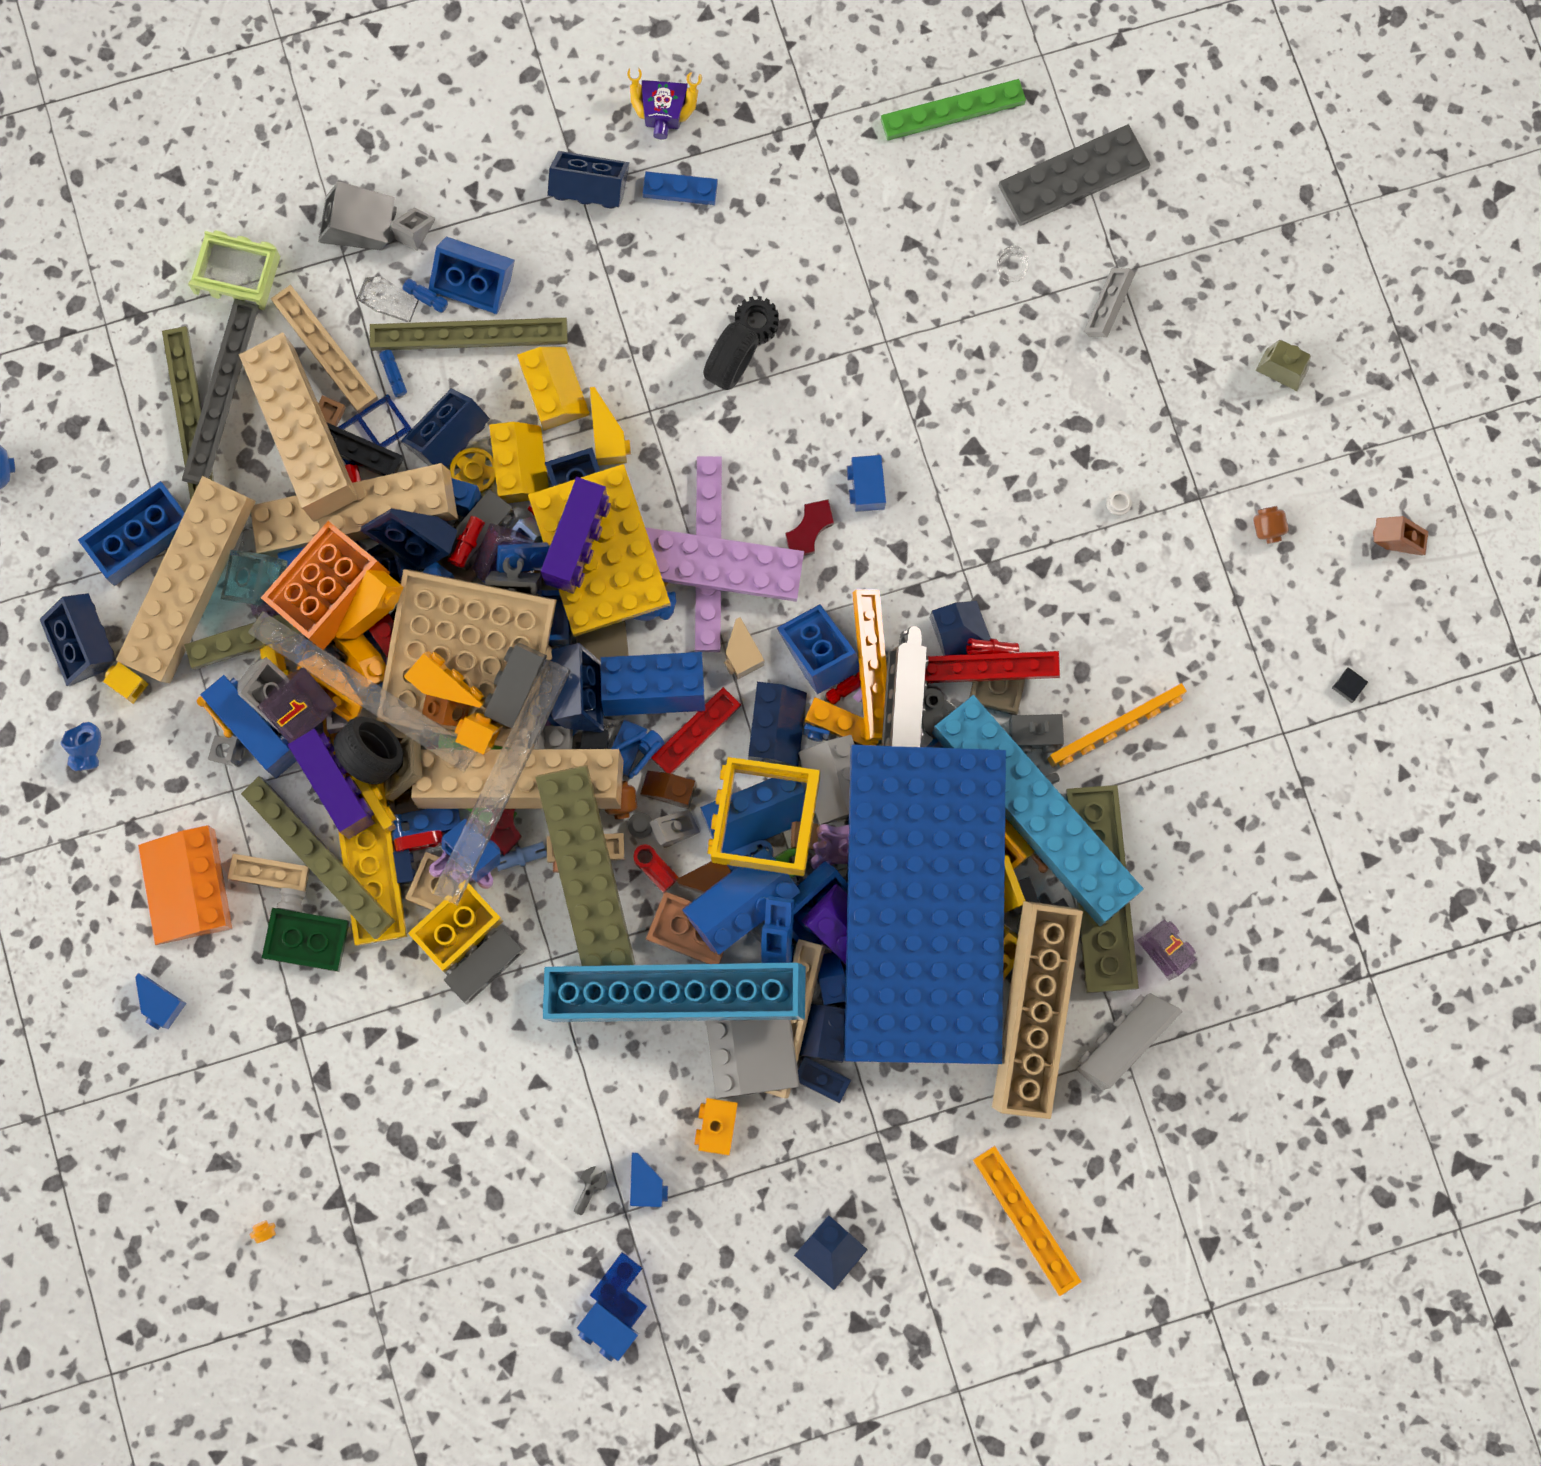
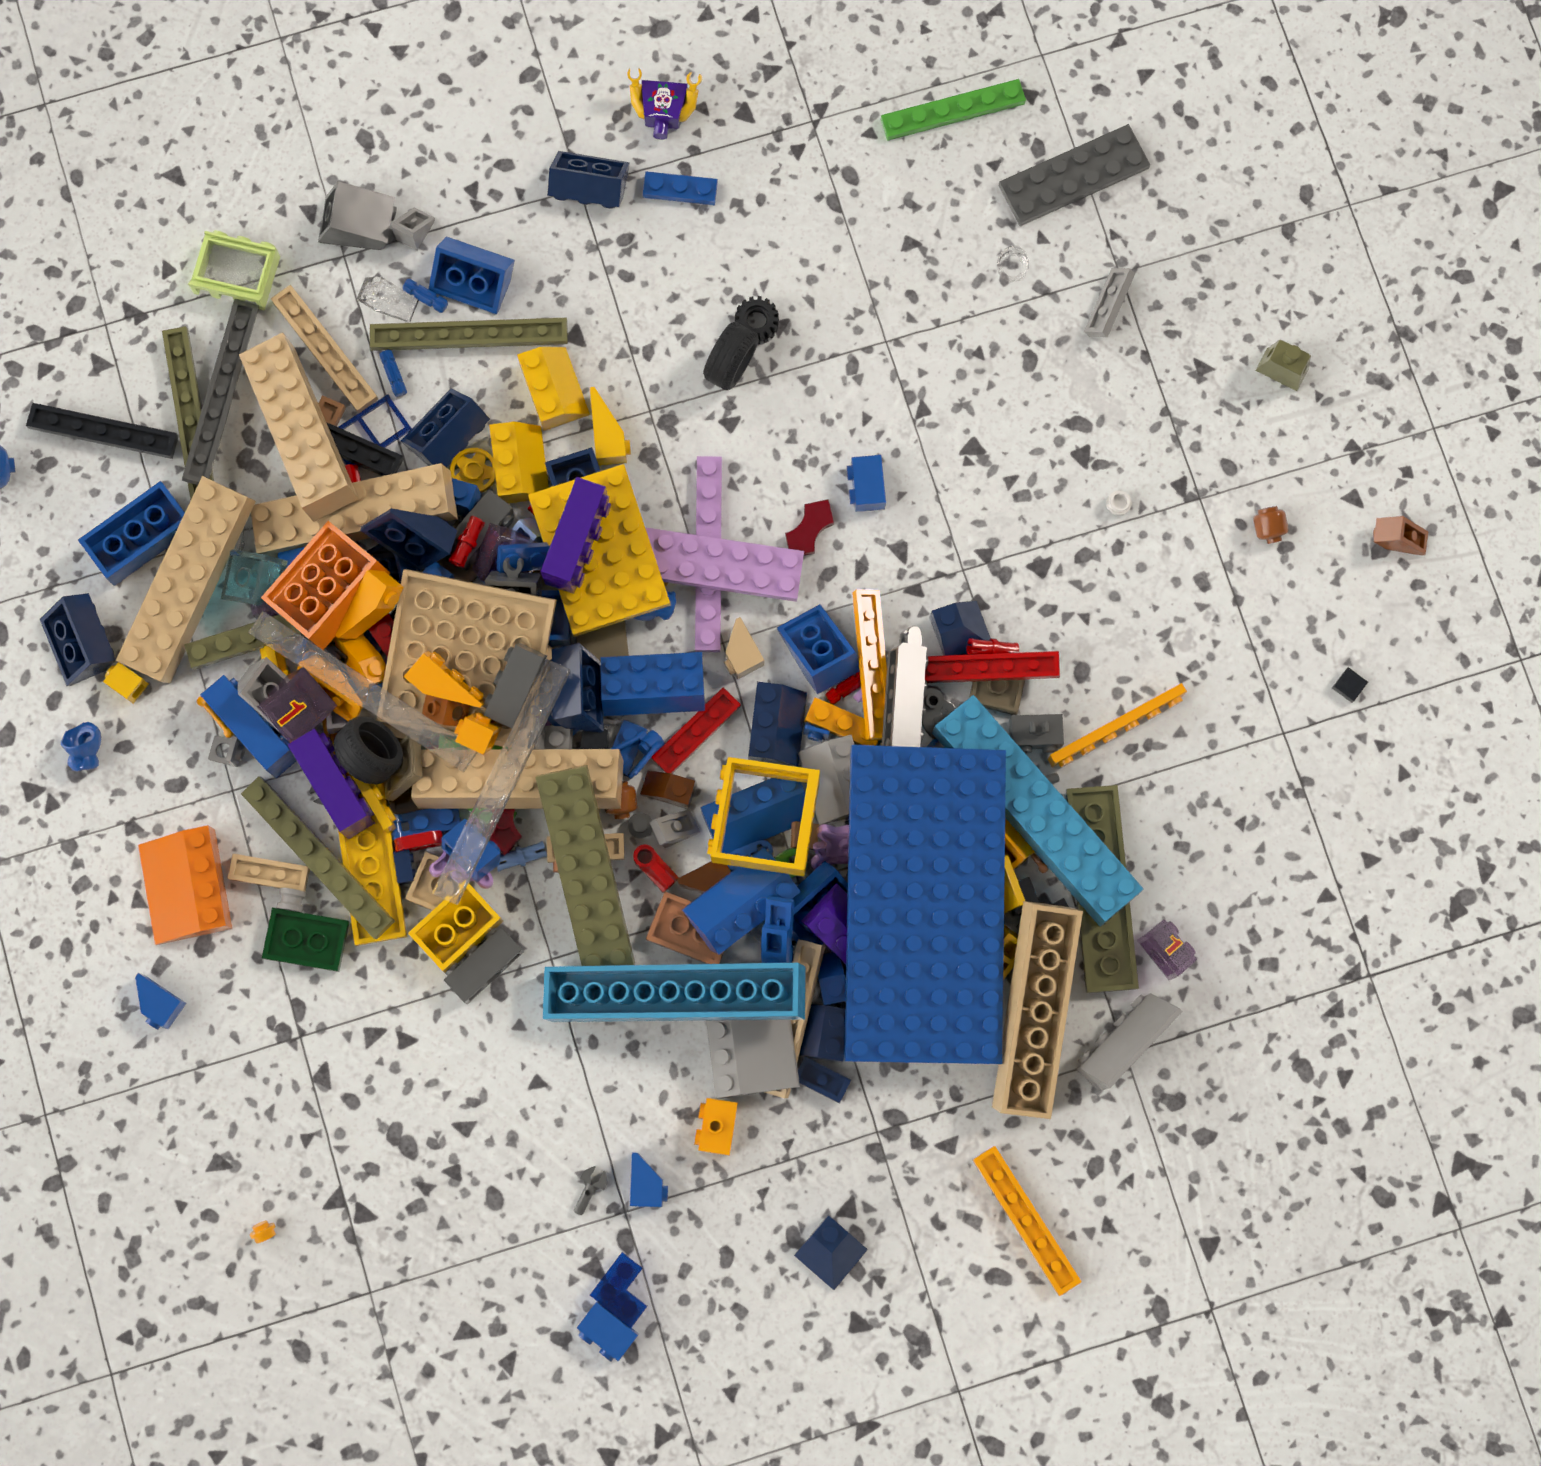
none -> black plate [26,402,179,459]

